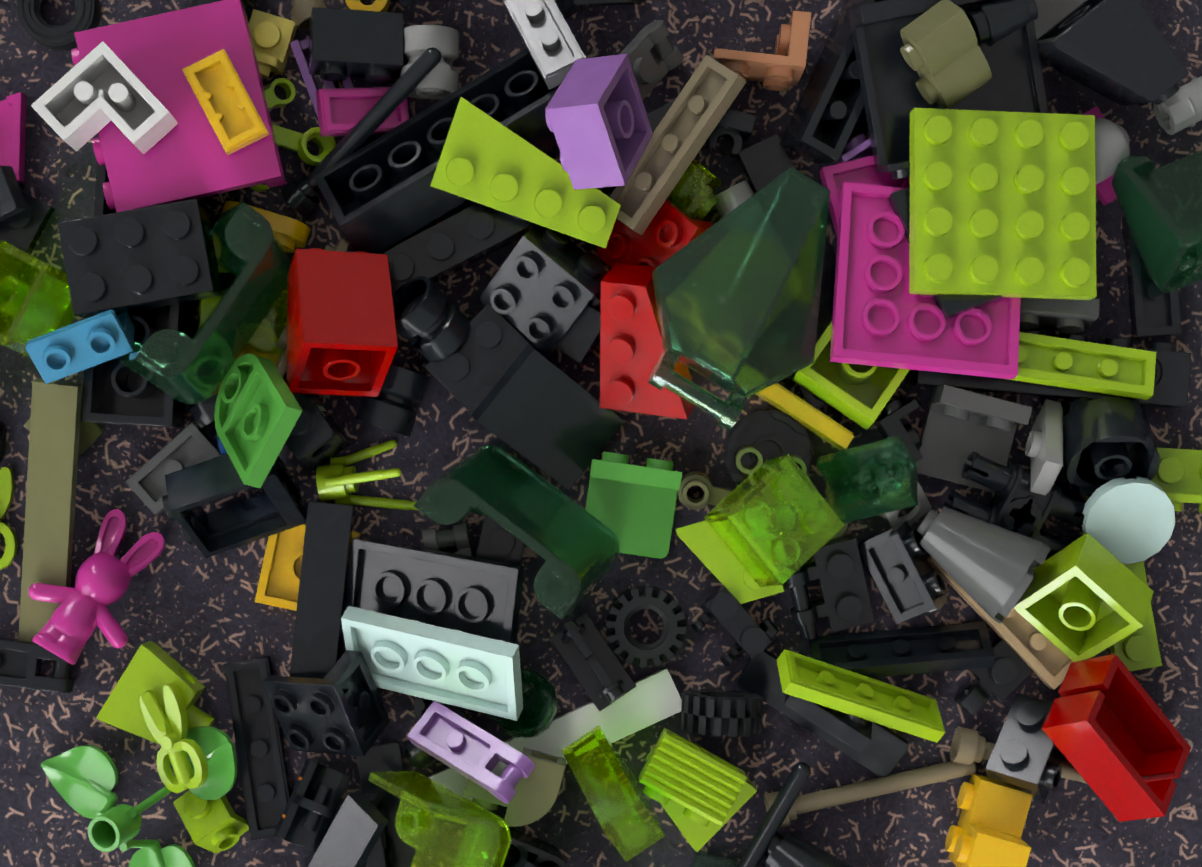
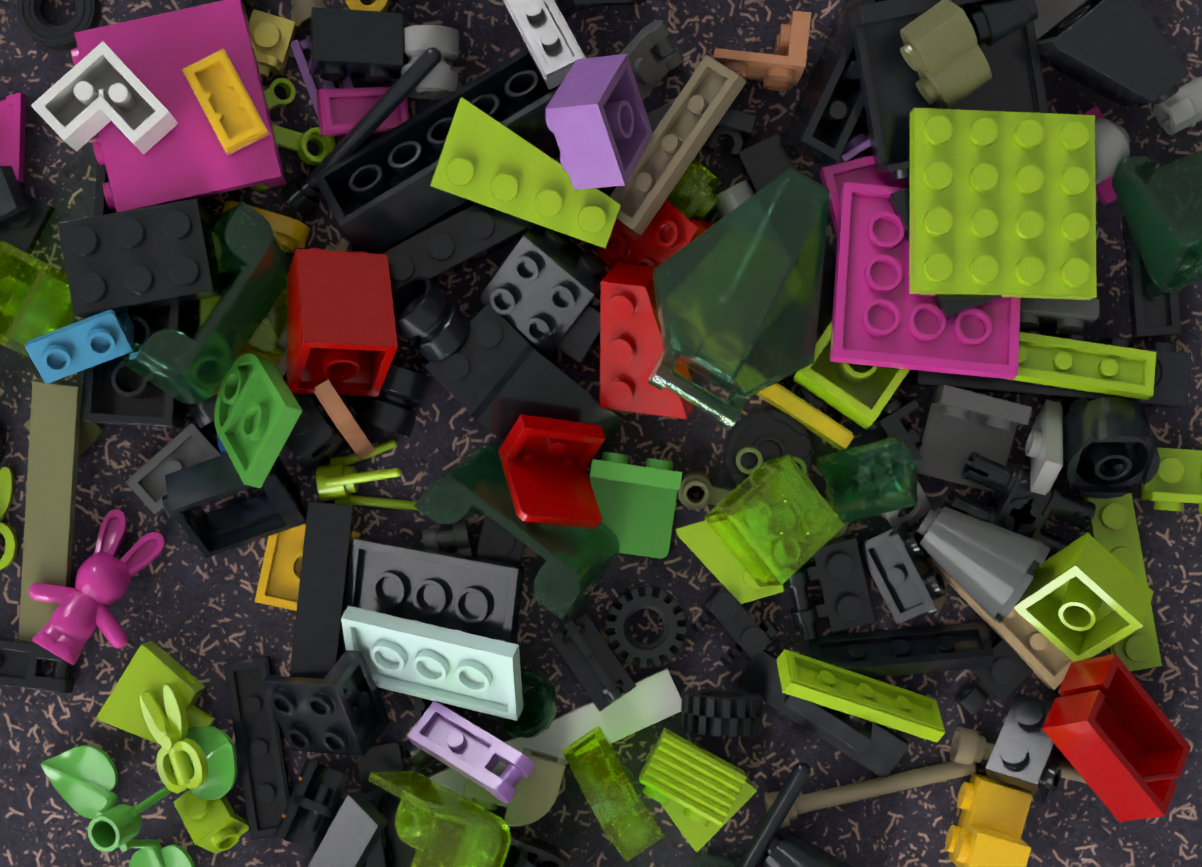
light aqua tile [1082,477,1176,564] -> none
none -> nougat tile [314,379,375,459]
none -> red bracket [498,414,605,529]

